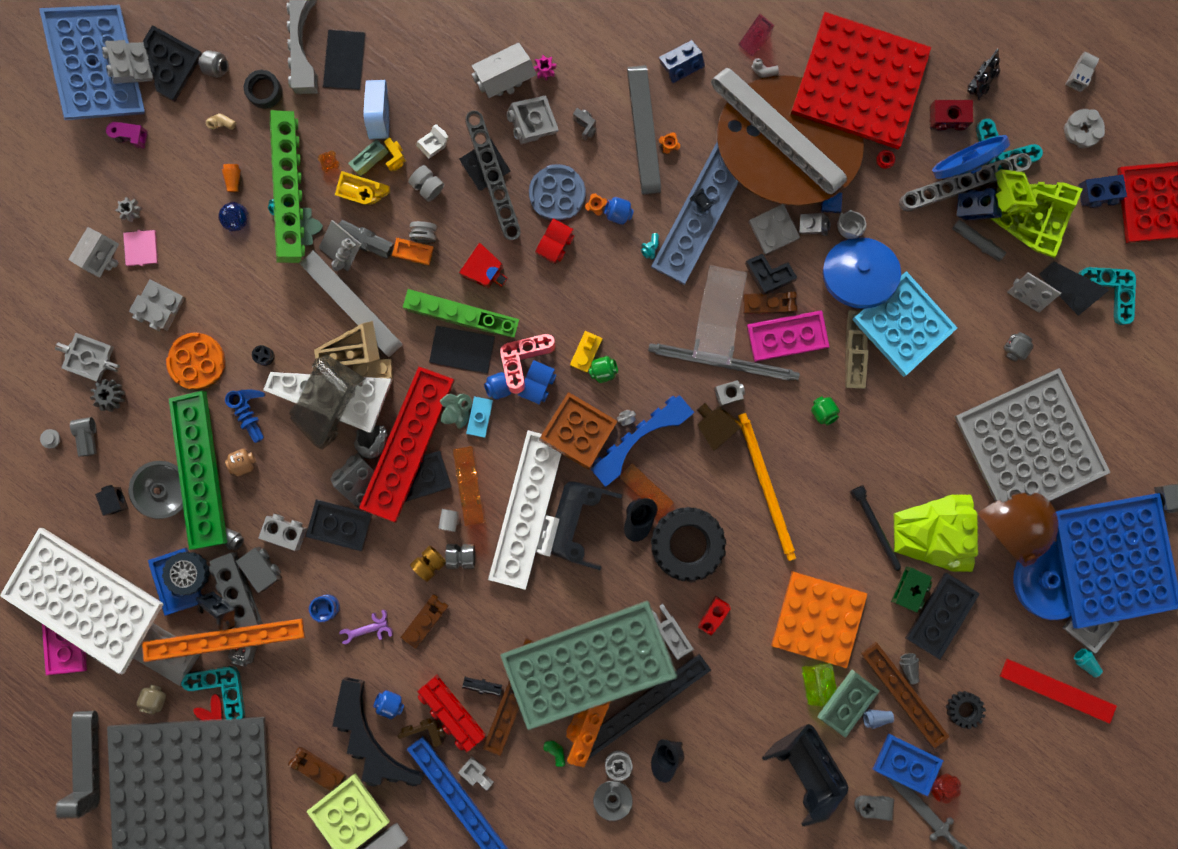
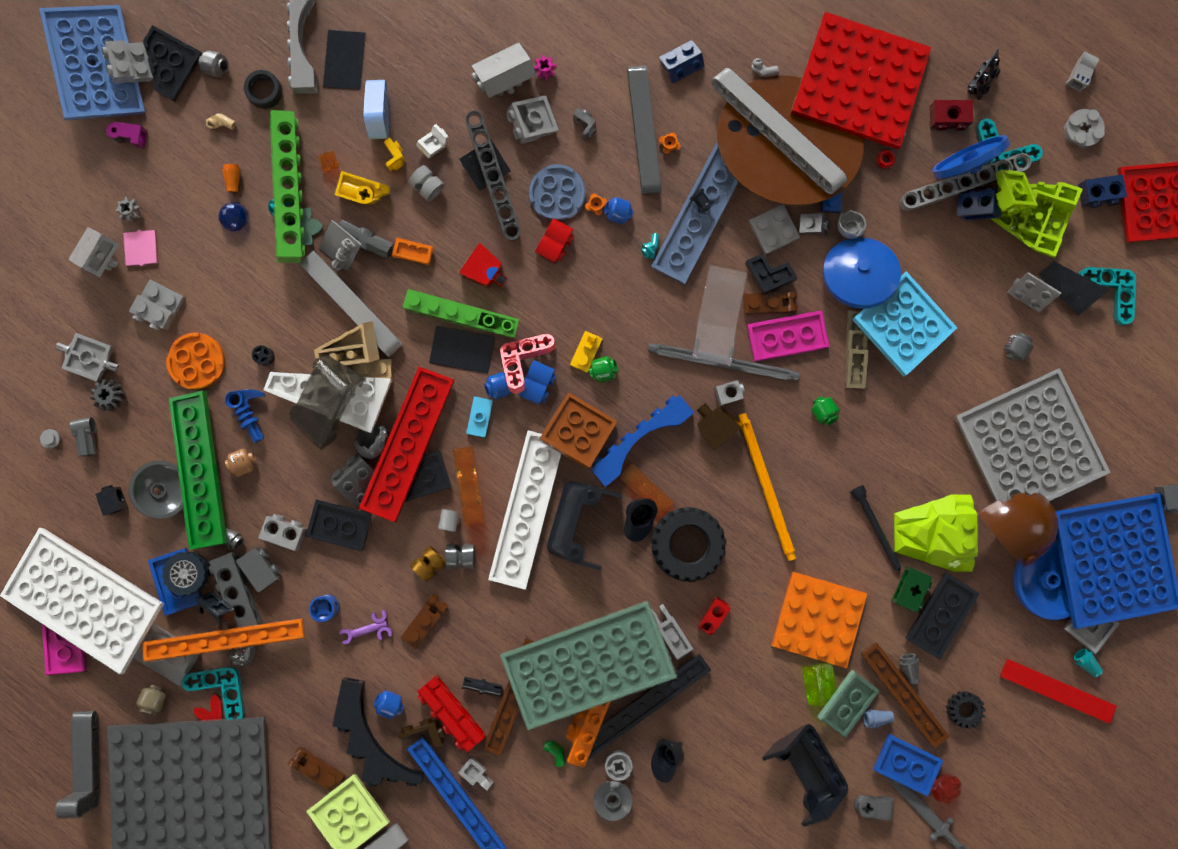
sand green plate [348,139,389,177] -> none
light grey wheel [409,221,437,243] -> none
sand green plate [440,394,472,429] -> none
white tile [536,515,560,556] -> none
light grey plate [617,410,636,426] -> none
clear pink slope [738,14,775,56] -> none
dark grey pin [952,219,1007,262] -> none

